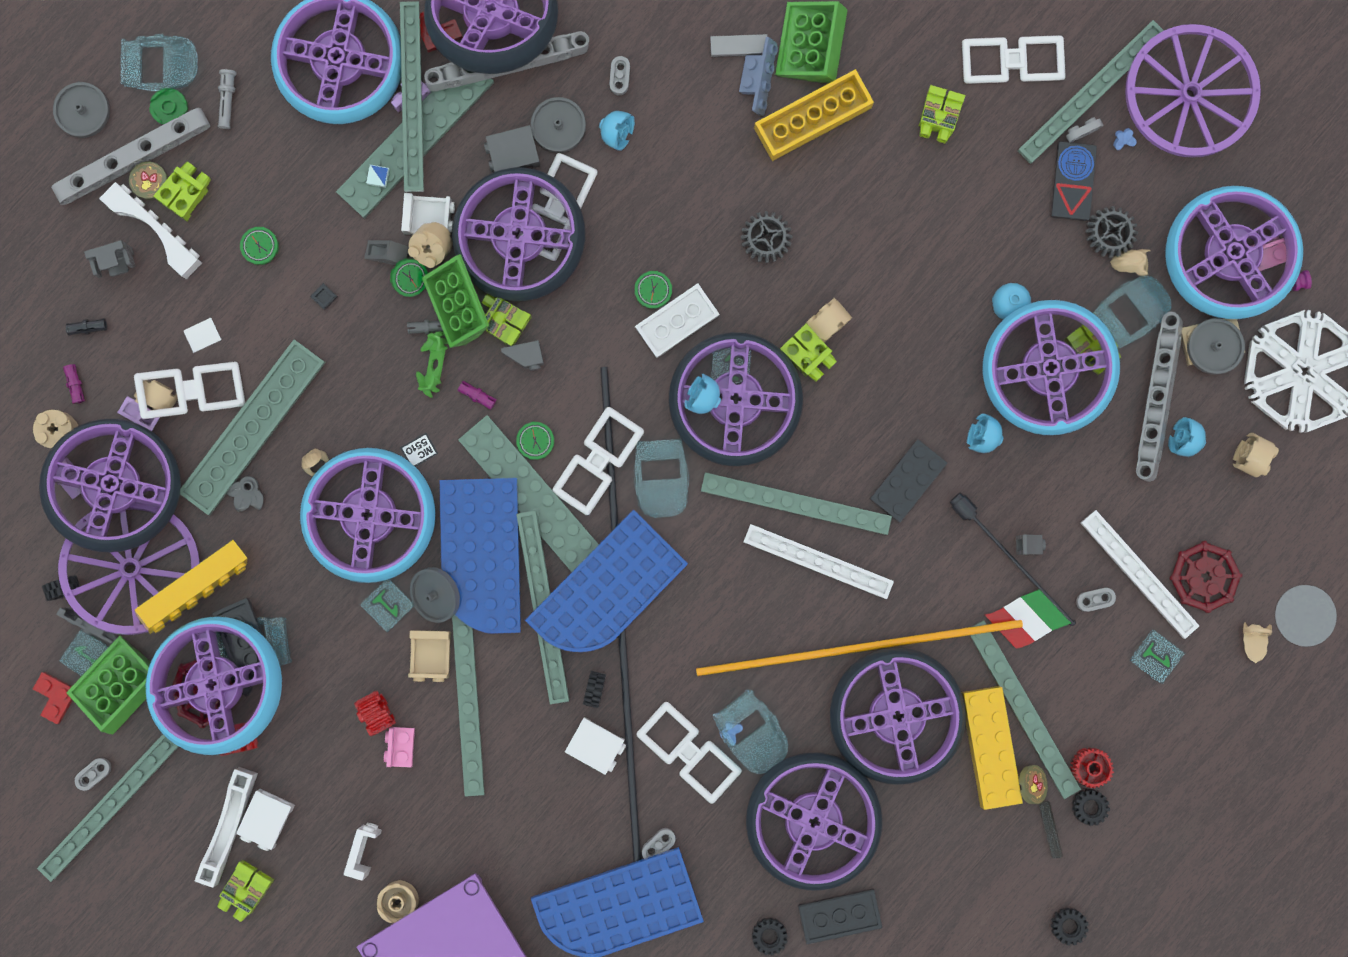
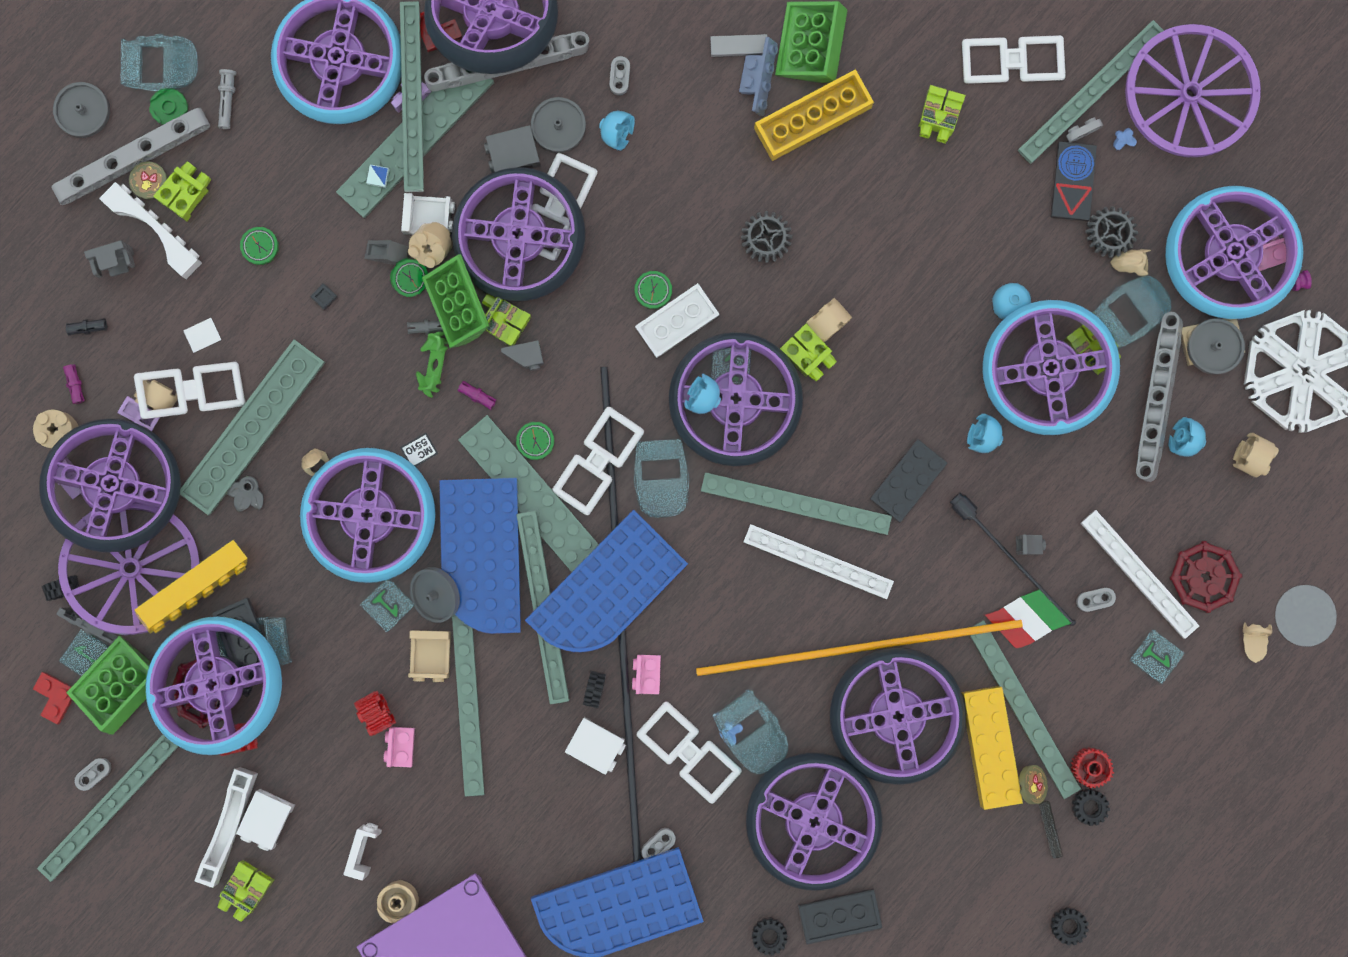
none -> bright pink bracket [632,655,661,694]

